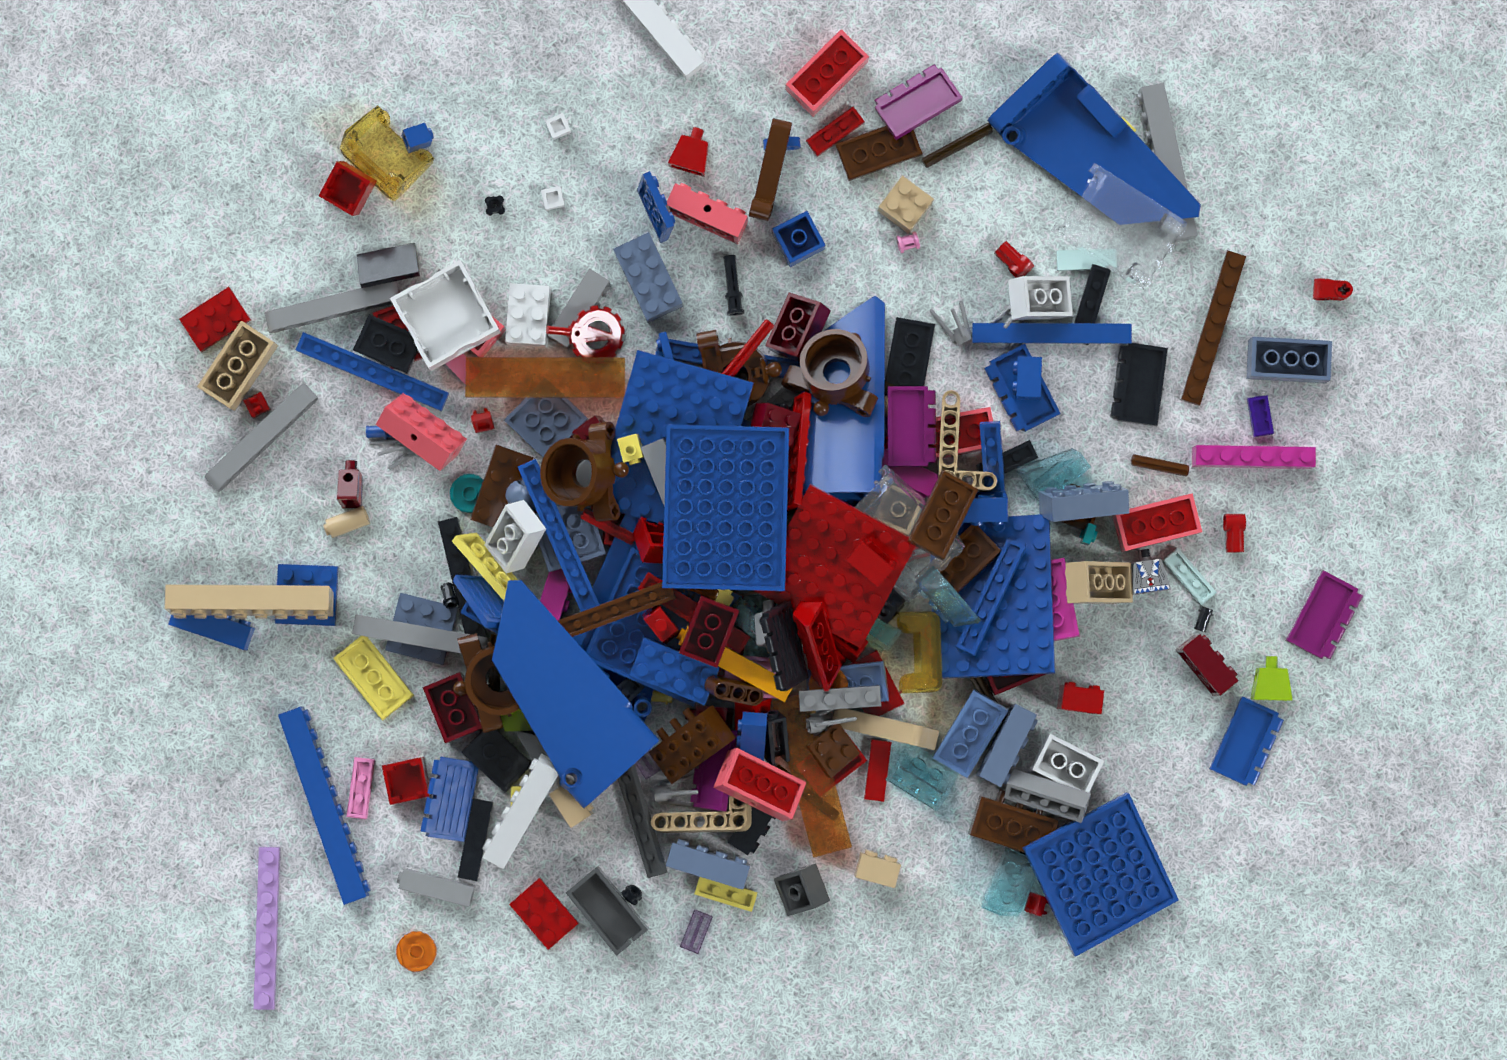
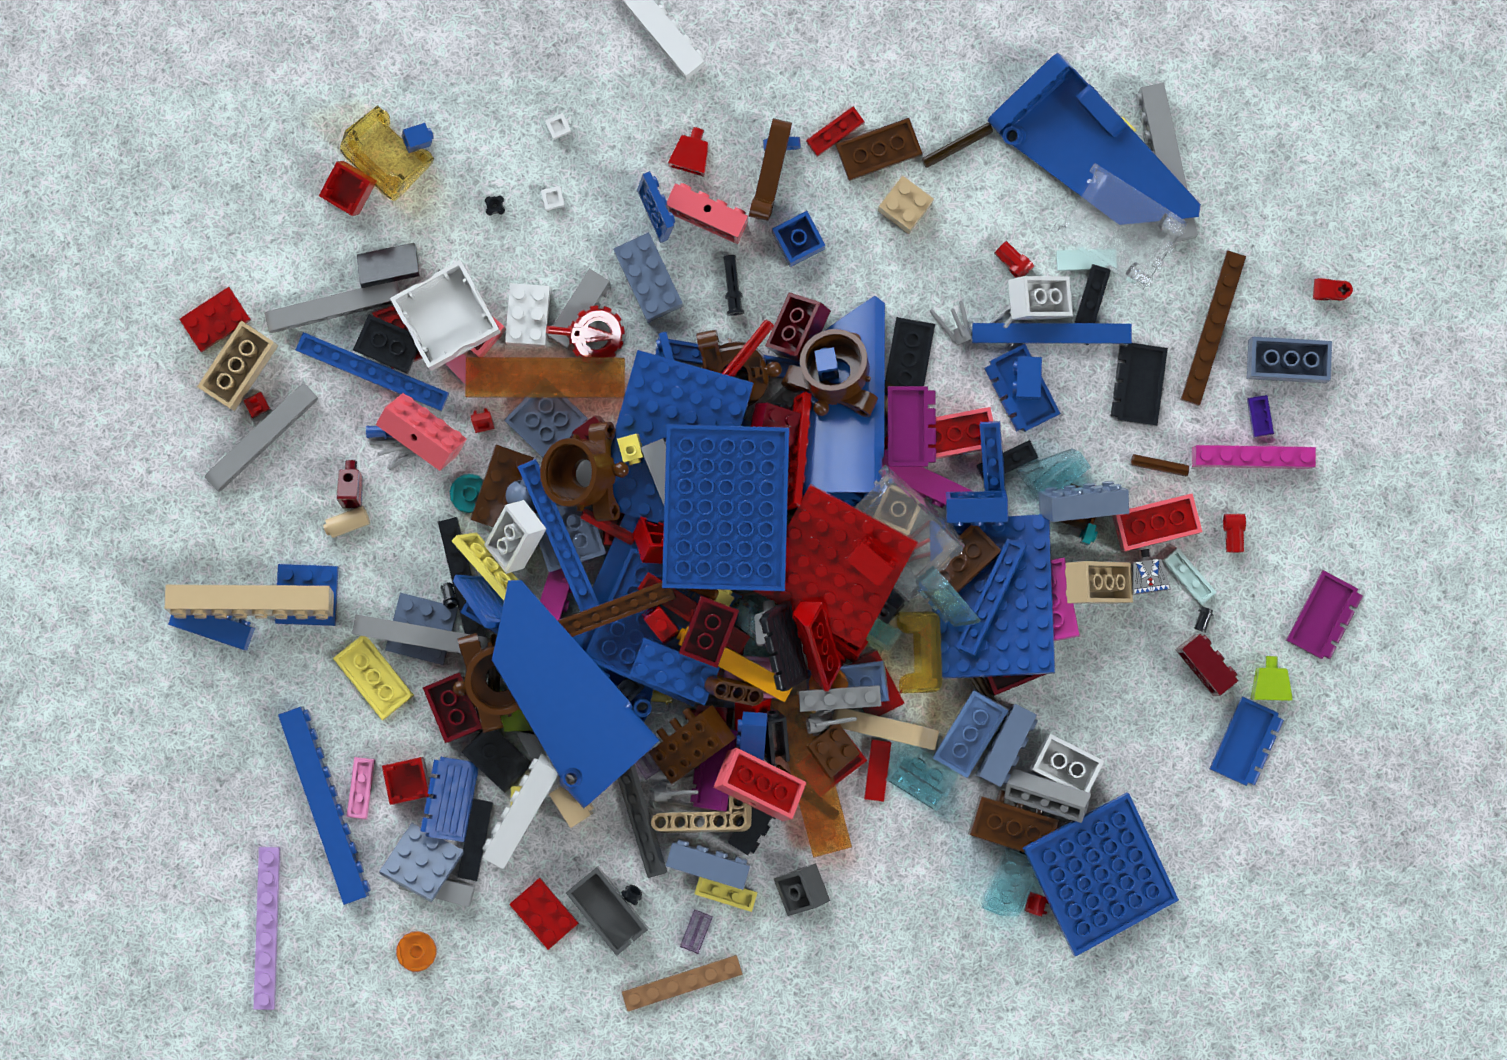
brick [785,29,869,117] -> none
tan brick [854,849,901,888] -> none
hinge [874,64,963,140] -> none
bright pink bush [896,231,920,253] -> none
reddish brown tile [907,470,978,561] -> none
tan beam [938,390,997,492] -> none
red container [1057,682,1105,714] -> none
none -> sand blue plate [379,823,464,903]
none -> medium nougat plate [622,955,743,1012]
none -> brick [814,347,839,381]

